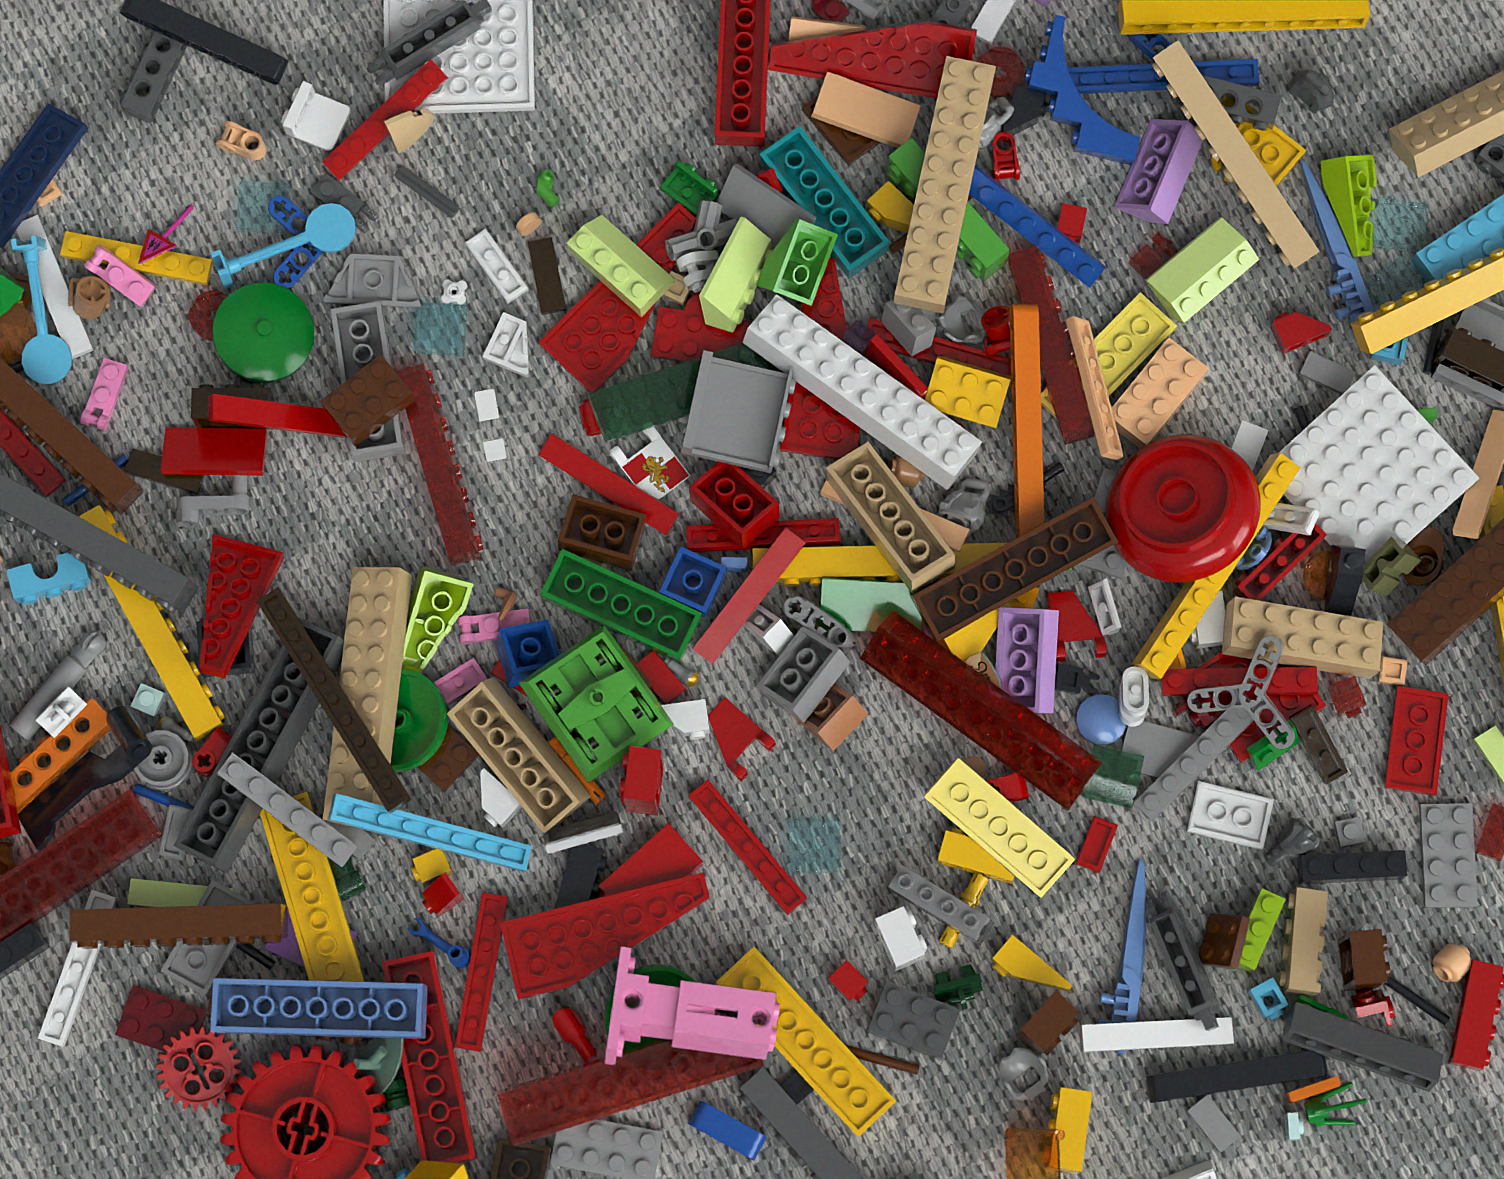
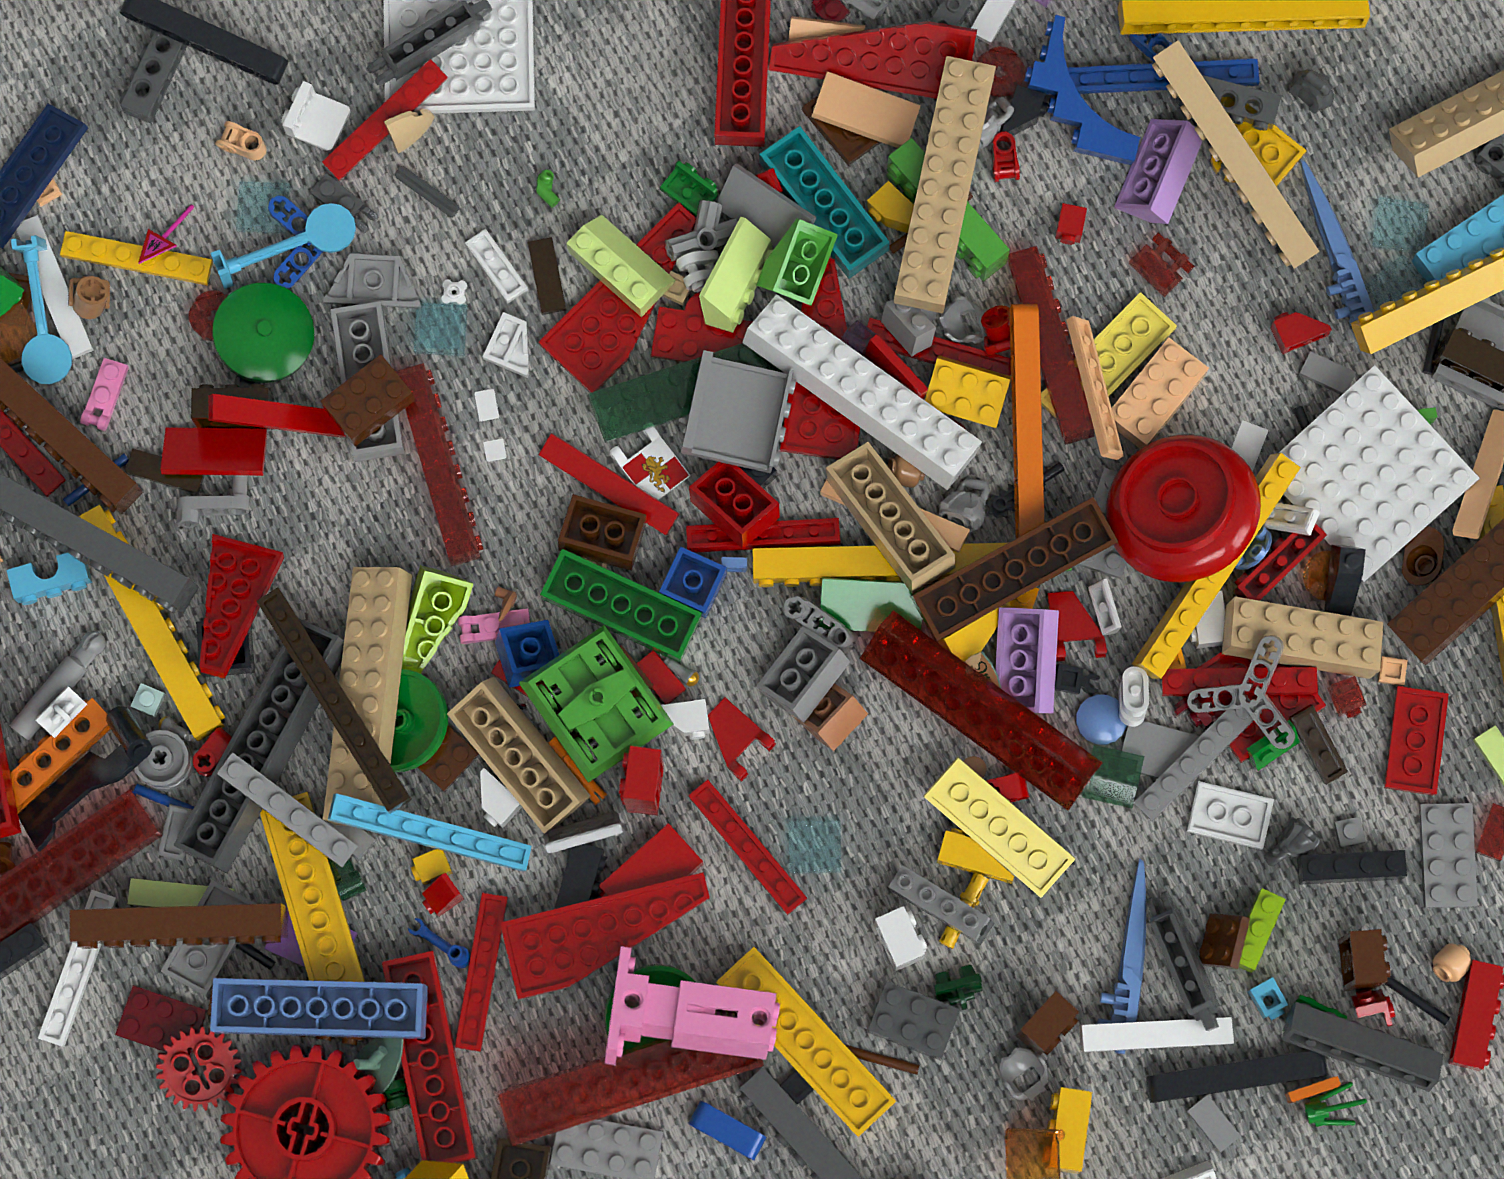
bright pink plate [84,244,157,307] -> none
bright pink plate [434,658,487,706] -> none
light nougat tile [516,212,542,236] -> none
red arm [552,1006,597,1062] -> none
red brick [579,398,608,436] -> none
red tile [692,526,806,664] -> none
white slope [743,605,794,656] -> none
red brick [828,960,869,1003] -> none
blue plate [969,165,1106,288] -> none
yellow slope [991,935,1073,992] -> none
red tile [1075,816,1118,874] -> none
yellowish green slope [1145,217,1259,323] -> none
tan wedge [1278,887,1328,997] -> none
light aqua plate [1284,1113,1304,1141] -> none
lime wedge [1320,155,1377,257] -> none
olive brick [1362,537,1421,597] -> none
medium azure brick [1370,336,1409,366] -> none

